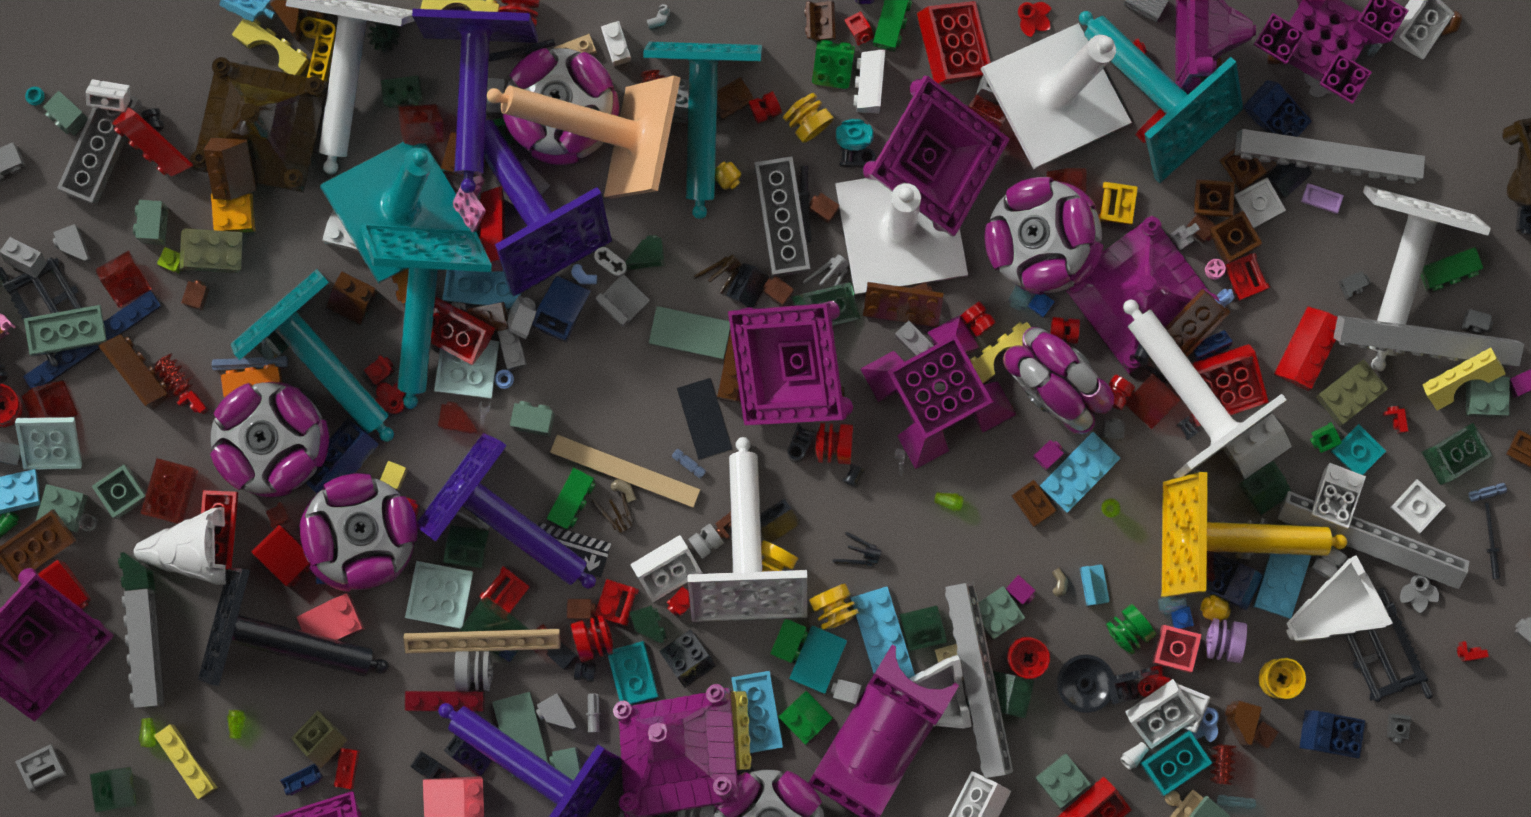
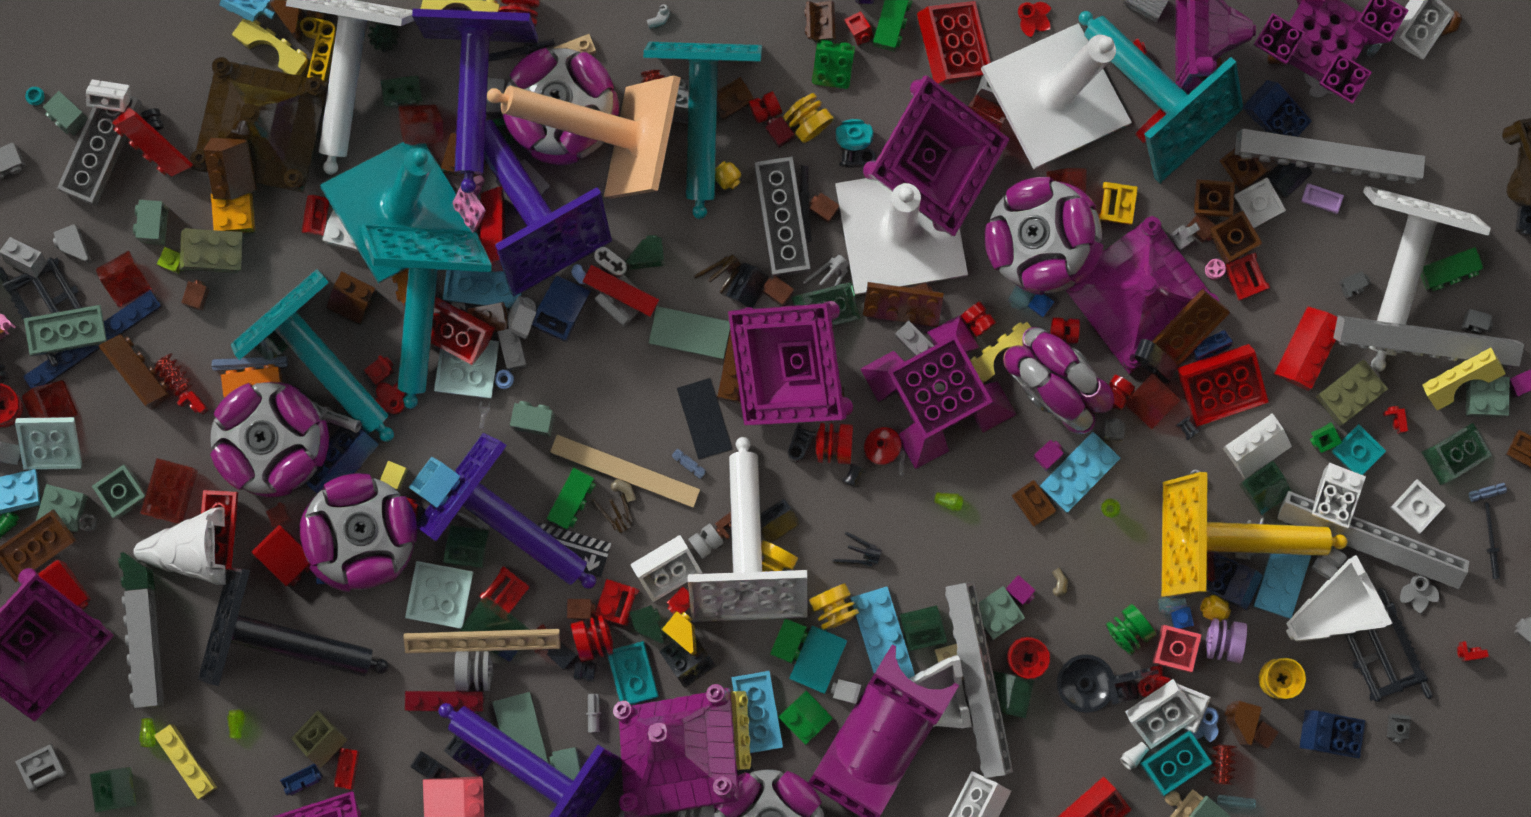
coral slope [296,593,365,640] -> none
clear red slope [438,401,478,434] -> none
light grey slope [536,693,577,729] -> none
white brick [601,21,631,66] -> none
white slope [853,50,885,114] -> none
sand green brick [1035,754,1090,809] -> none
medium azure panel [1080,565,1109,606] -> none
white piece [1123,299,1286,478] -> none
light blue plate [1217,289,1235,306] -> none
none -> red slope [302,195,329,236]
none -> light grey pin [312,401,362,433]
none -> medium azure brick [409,457,460,507]
none -> red tile [582,265,659,317]
none -> yellow slope [662,612,697,655]
none -> dark red brick [766,116,794,148]
none -> red dish [864,427,902,465]

